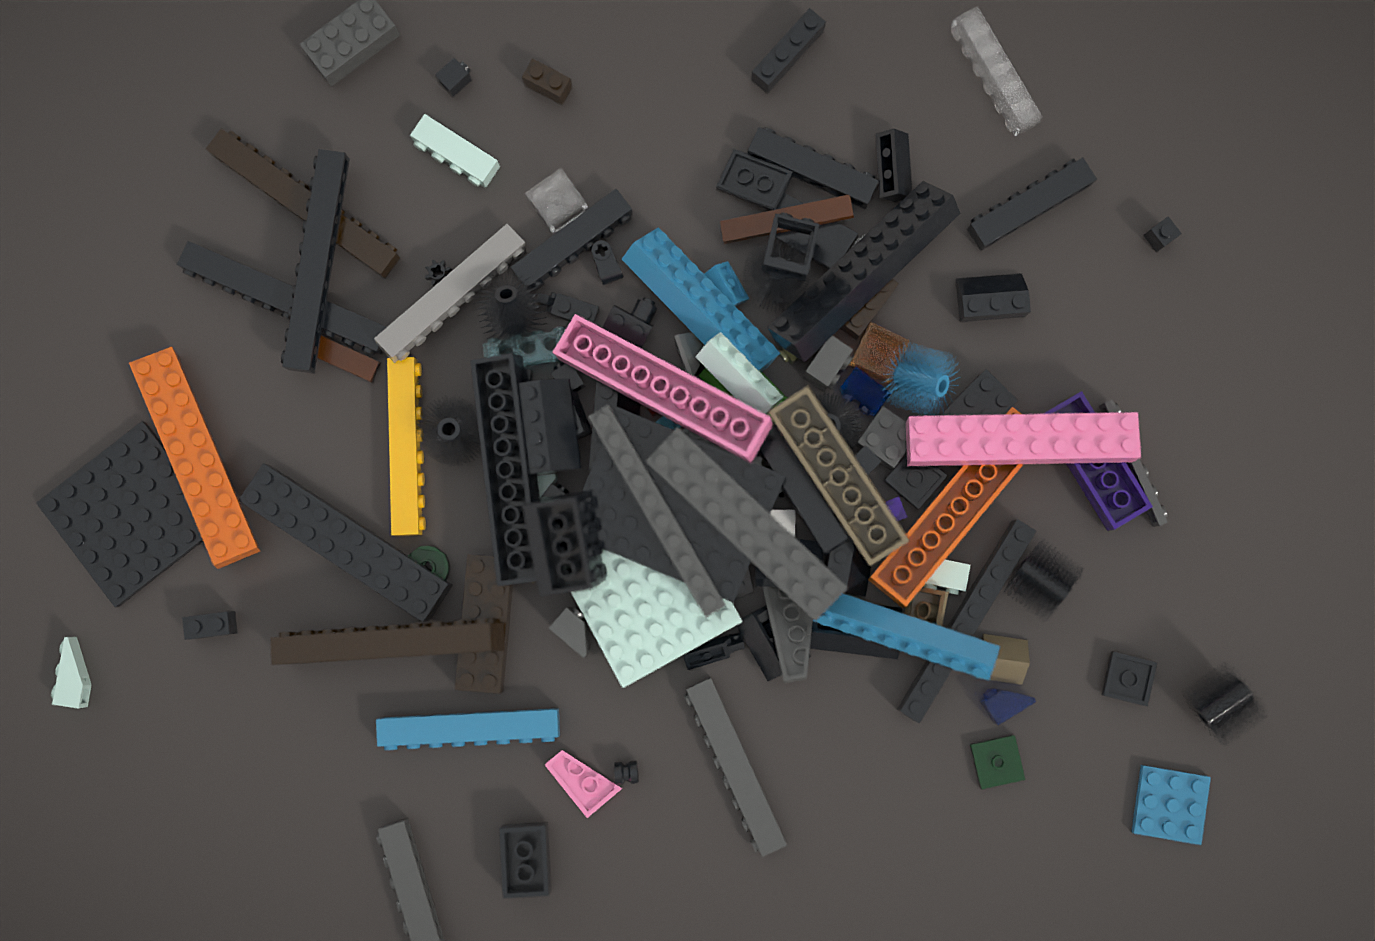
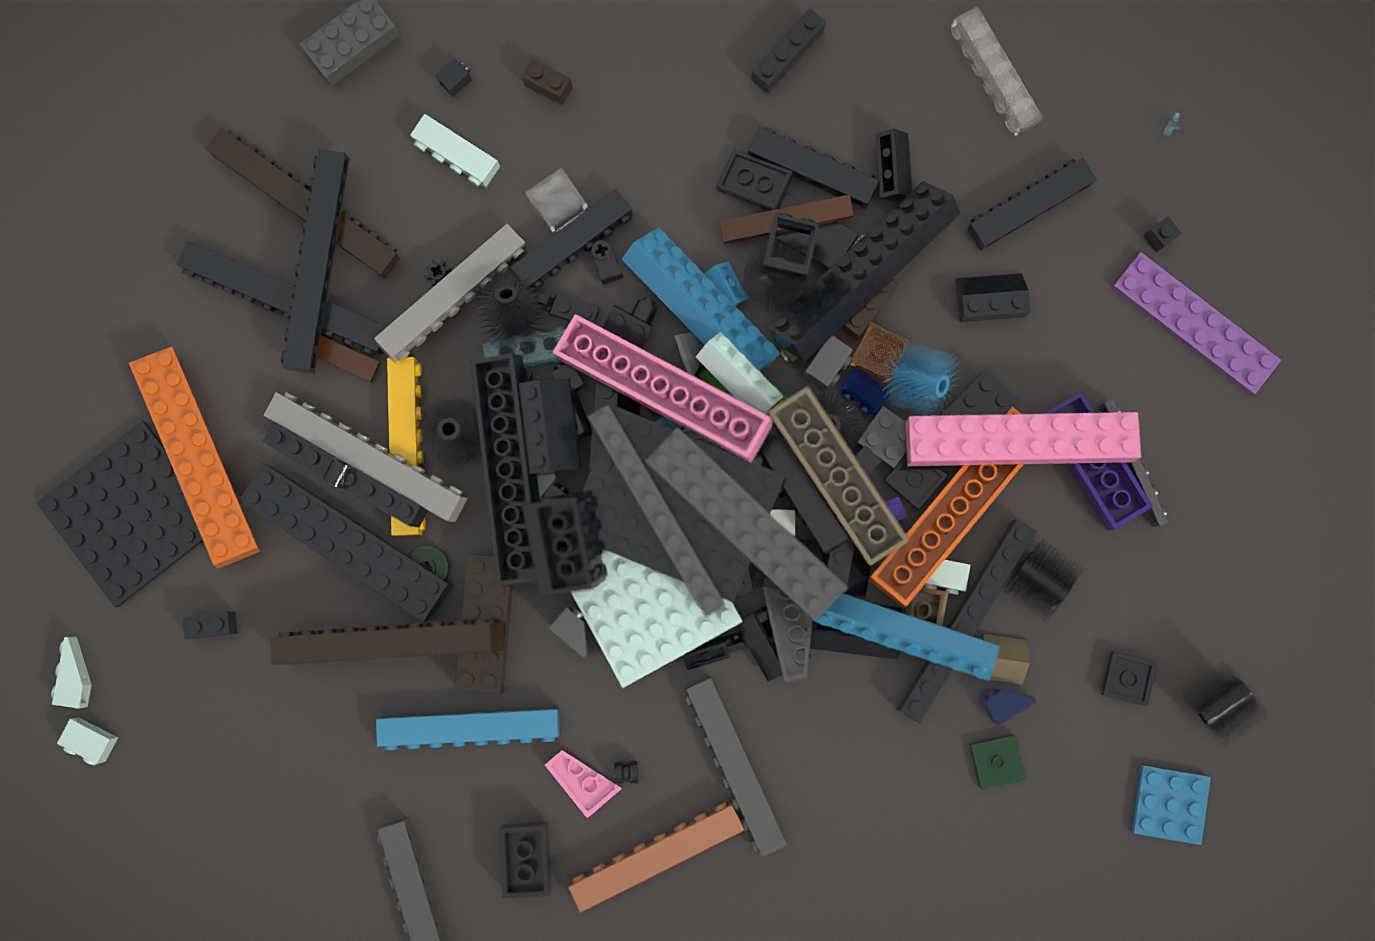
none -> light aqua brick [57,717,118,765]
none -> light grey brick [263,392,468,522]
none -> black hinge [263,422,429,528]
none -> nougat brick [568,802,744,912]
none -> medium lavender plate [1112,252,1281,395]
none -> clear light blue piece [1163,112,1181,137]

